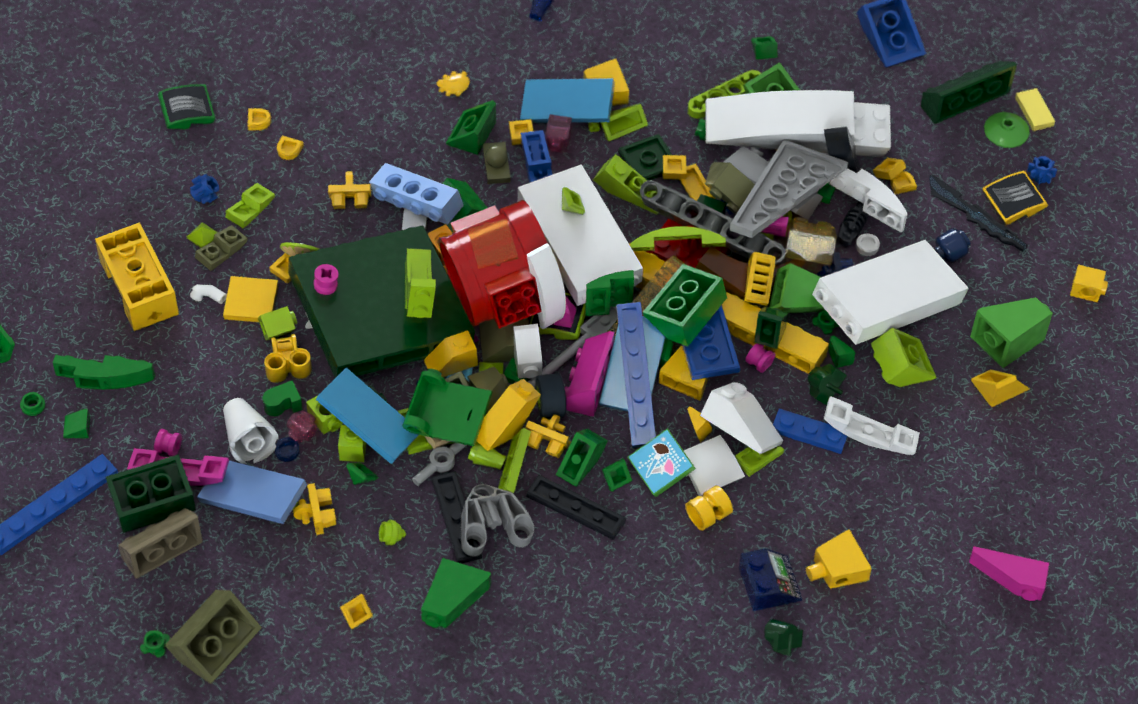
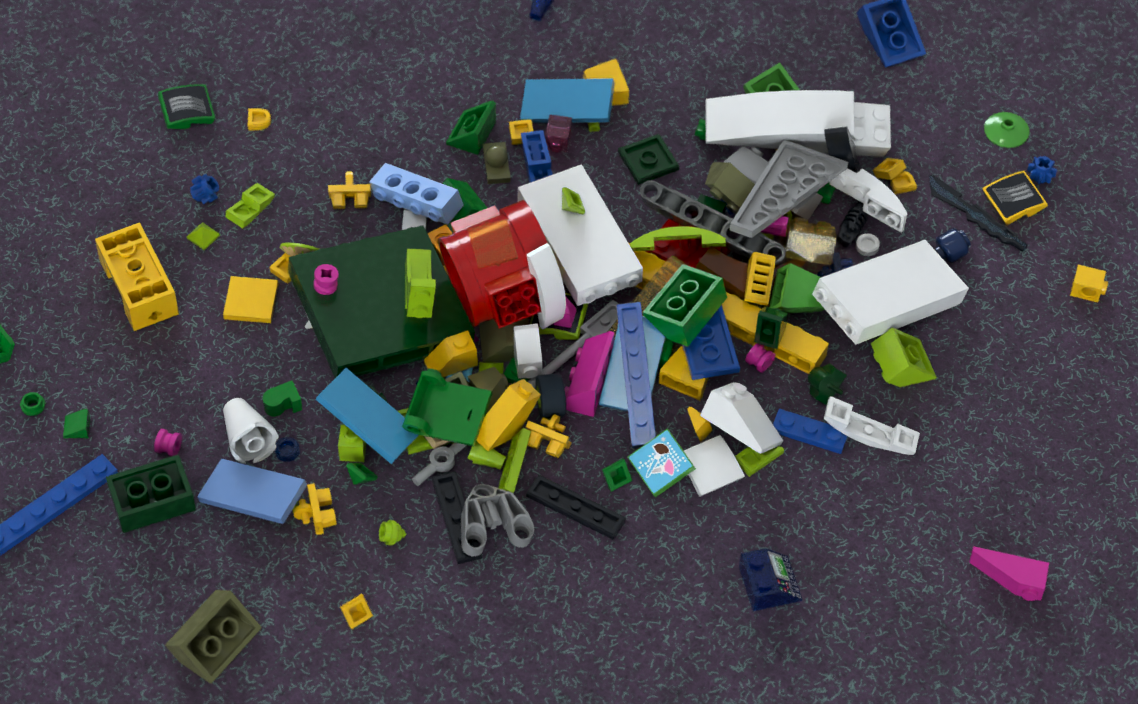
green slope [53,355,155,390] -> none
dark tan slope [118,508,203,579] -> none
dark pink slope [127,448,229,486] -> none
green plate [140,630,170,657] -> none
white arm [190,285,227,304] -> none
olive slope [195,225,248,271] -> none
lime brick [258,306,297,341] -> none
yellow piece [264,334,312,383] -> none
yellow tile [277,135,304,160] -> none
clear pink gear [286,411,317,442] -> none
lime brick [306,395,343,435] -> none
green slope [421,558,491,628] -> none
yellow piece [437,71,470,96] -> none
green slope [556,429,608,487] -> none
green slope [585,270,634,316] -> none
lime slope [593,154,659,215] -> none
lime slope [601,104,648,142] -> none
yellow tile [663,155,687,179] -> none
yellow tile [679,164,715,201] -> none
yellow wheel [685,485,733,531] -> none
lime beam [688,70,762,119] -> none
green slope [751,36,778,60] -> none
dark green piece [764,619,803,656] -> none
yellow torso [806,530,872,589] -> none
green plate [812,310,839,335] -> none
green slope [828,336,855,368] -> none
dark green slope [920,61,1017,124] -> none
bright green slope [970,297,1053,368] -> none
yellow slope [971,369,1030,408] -> none
light yellow tile [1015,88,1055,131] -> none

